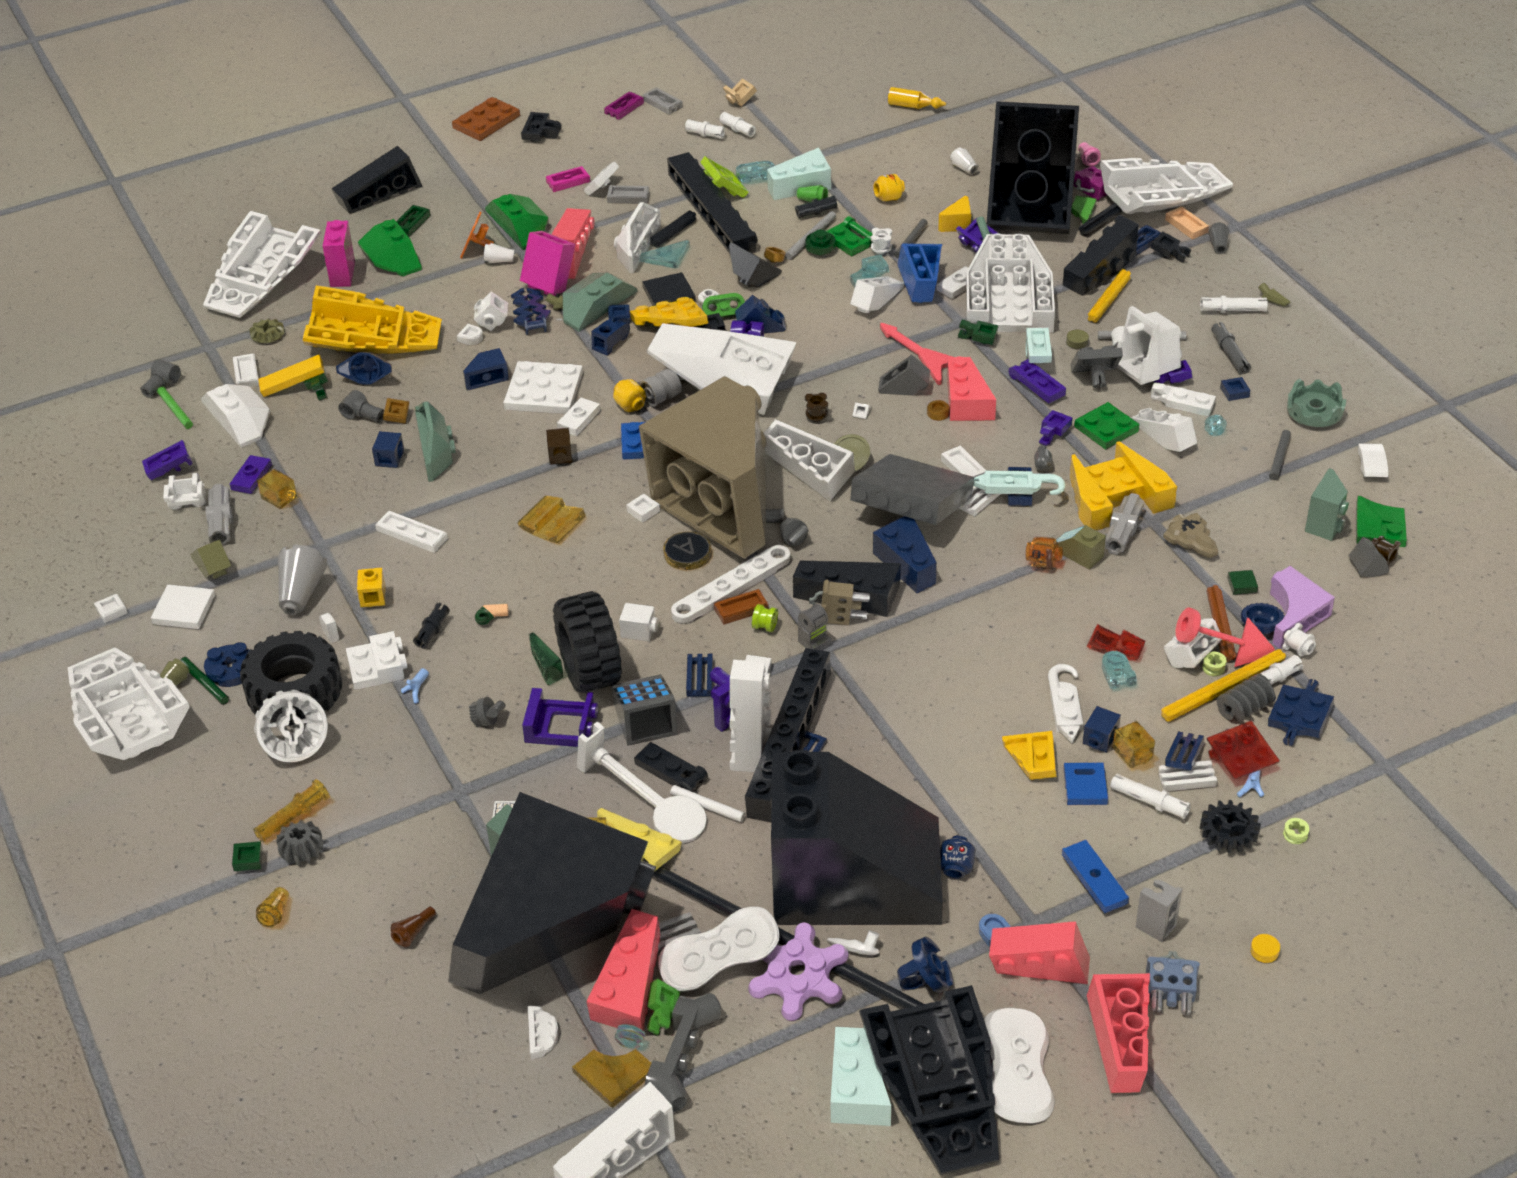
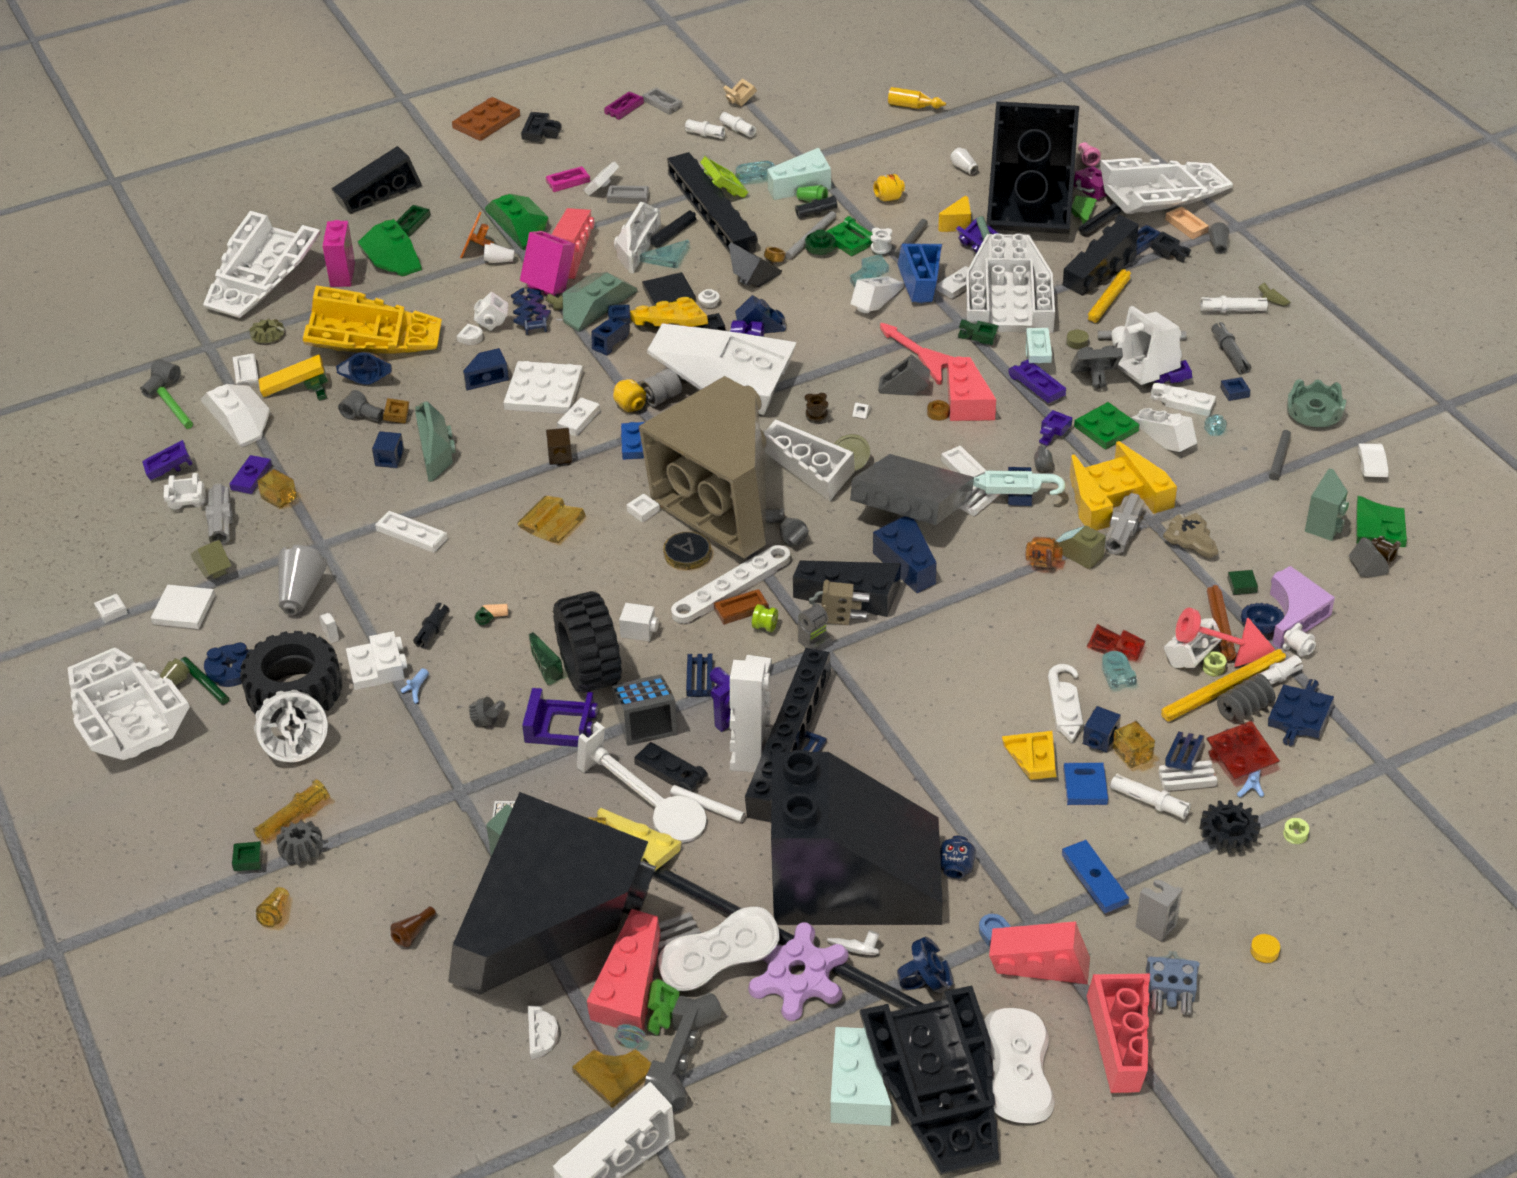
yellow brick [357,568,385,607] -> none
bright green plate [702,293,745,317] -> none

